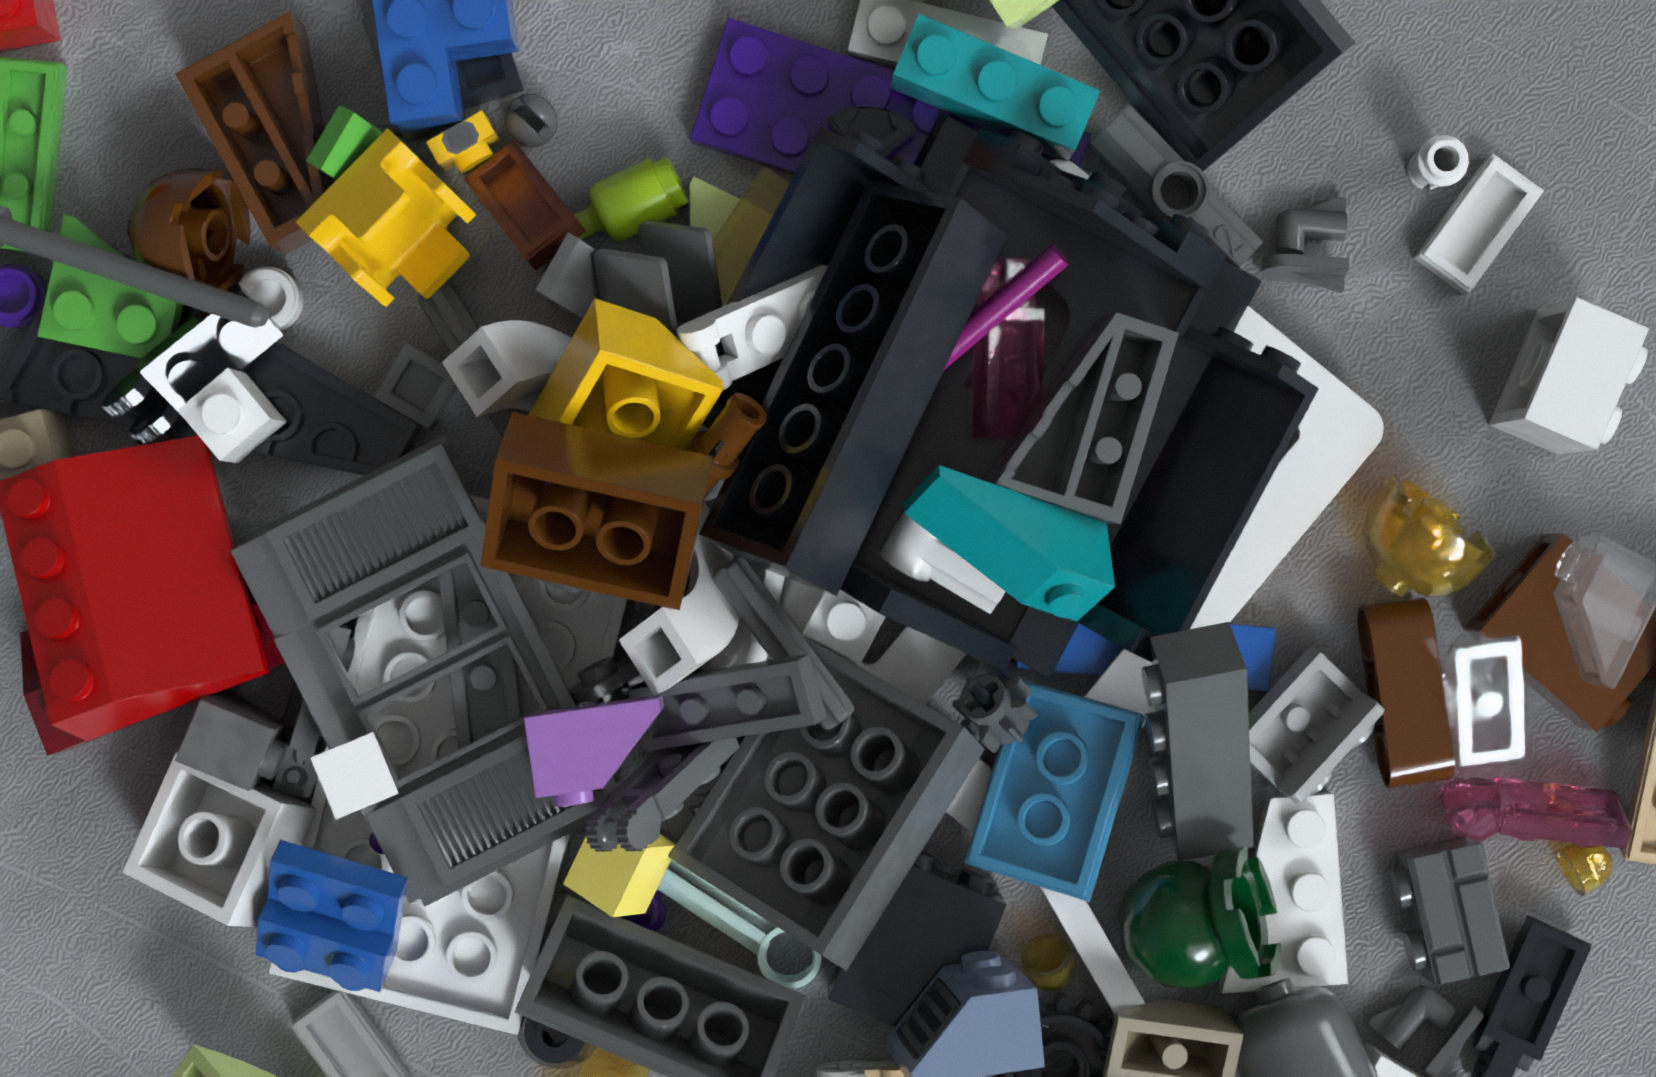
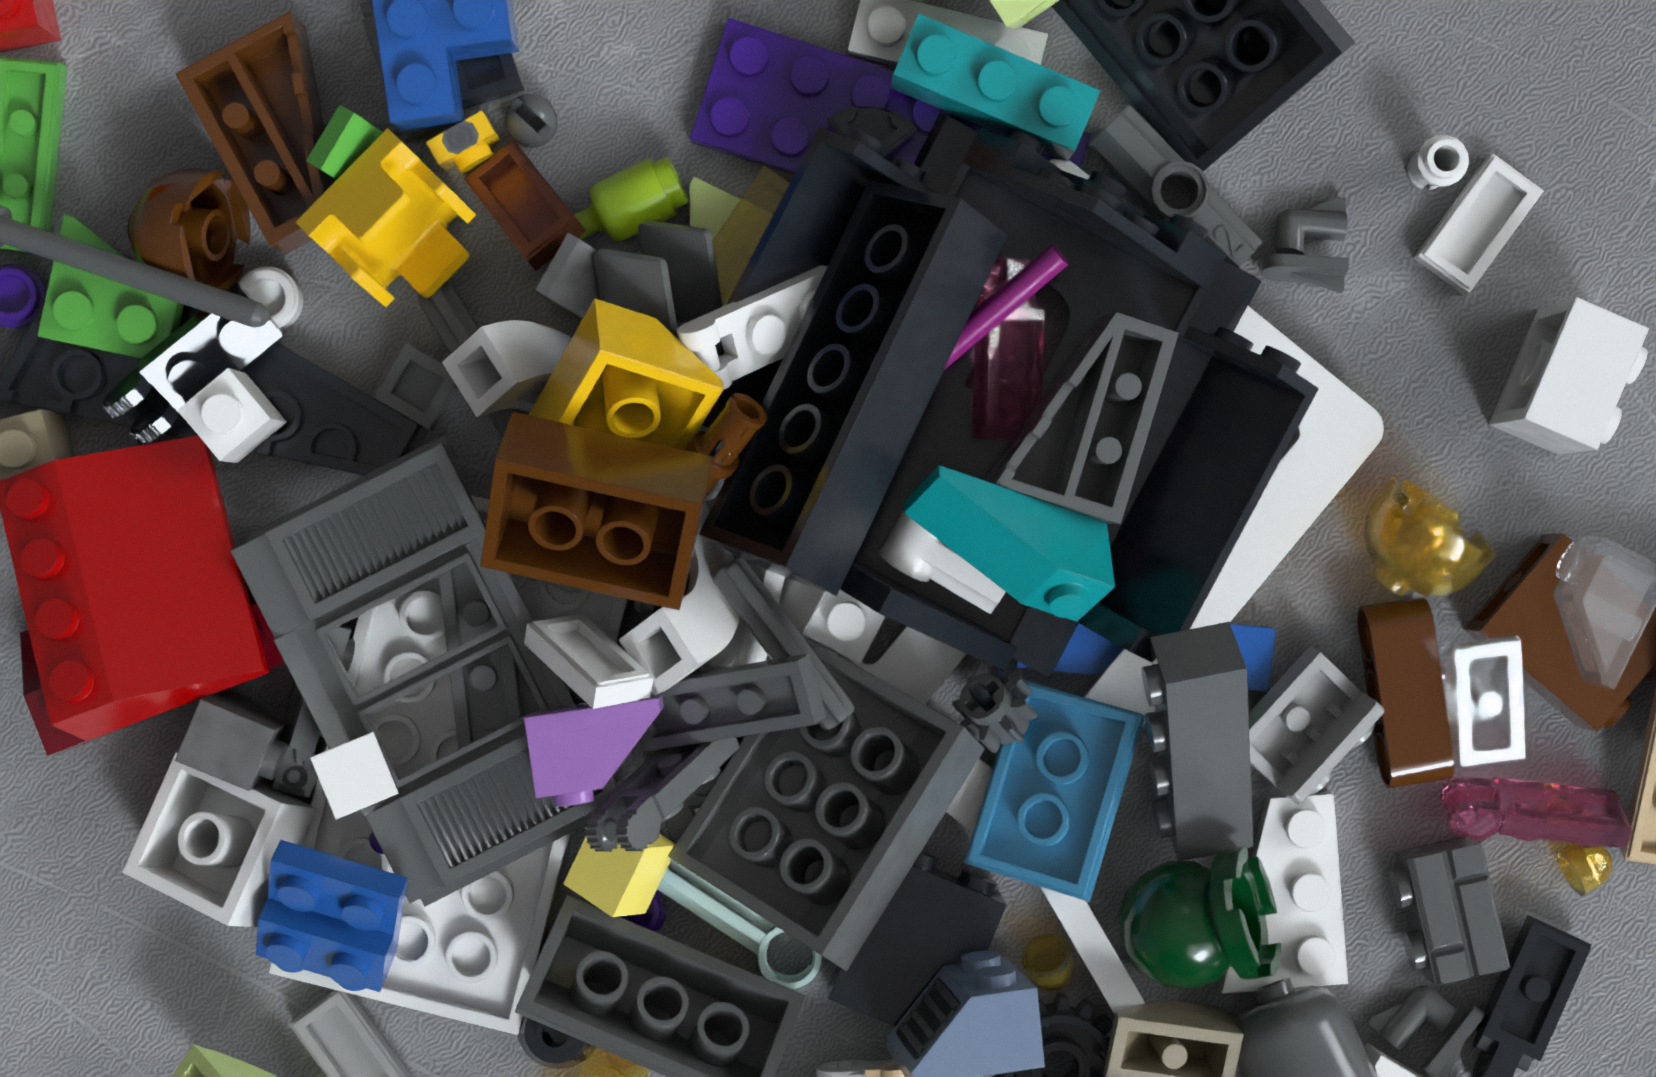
none -> white tile [524,614,654,709]

